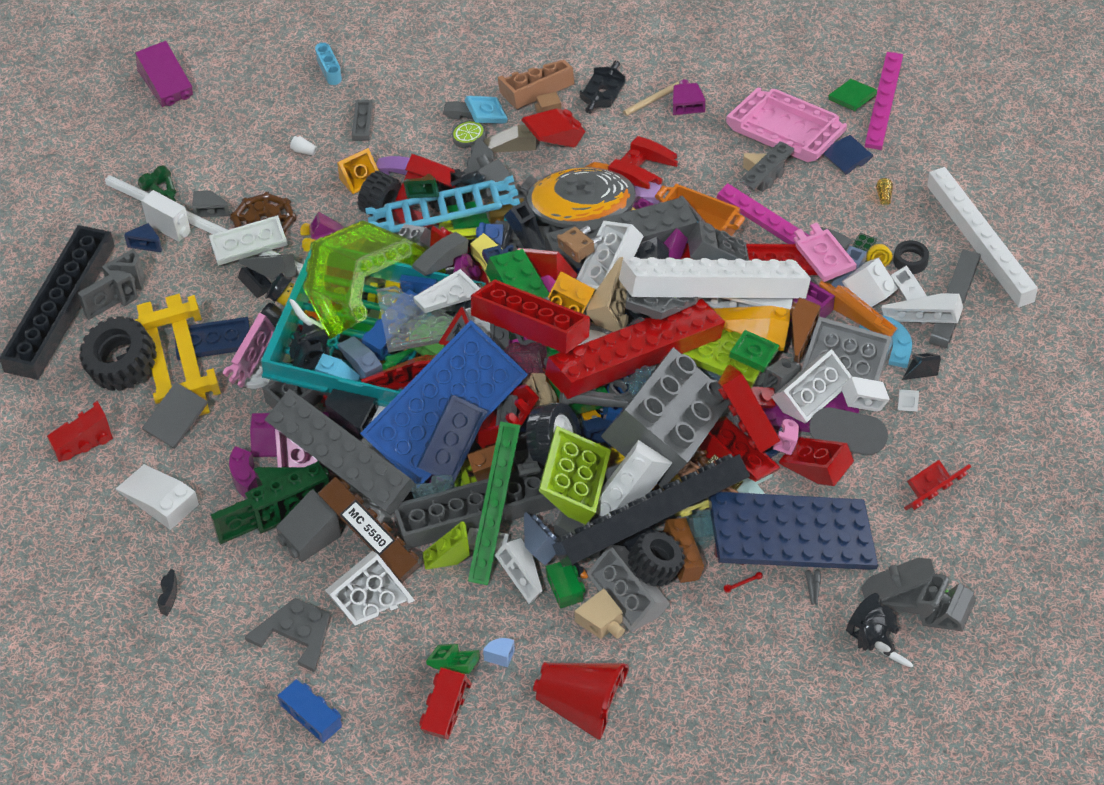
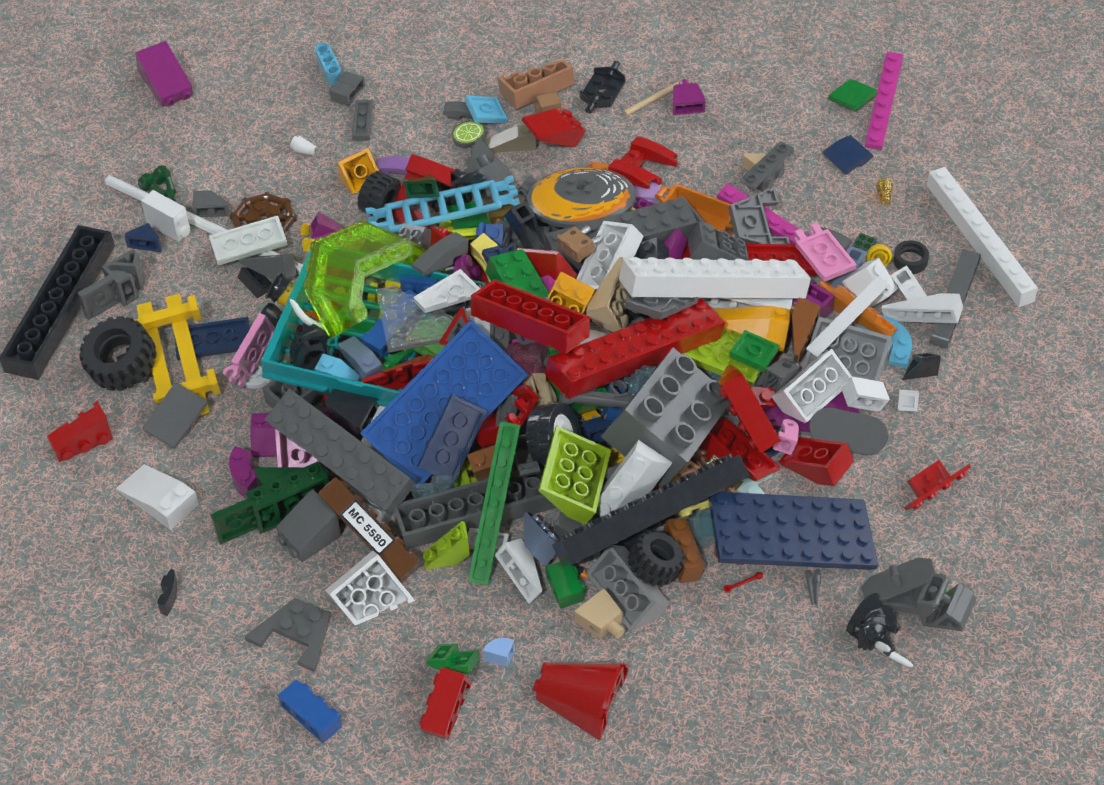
bright pink slope [726,88,847,162] -> none
none -> dark grey brick [329,71,365,106]
none -> wing [728,188,790,244]
none -> white sticker [806,276,889,357]

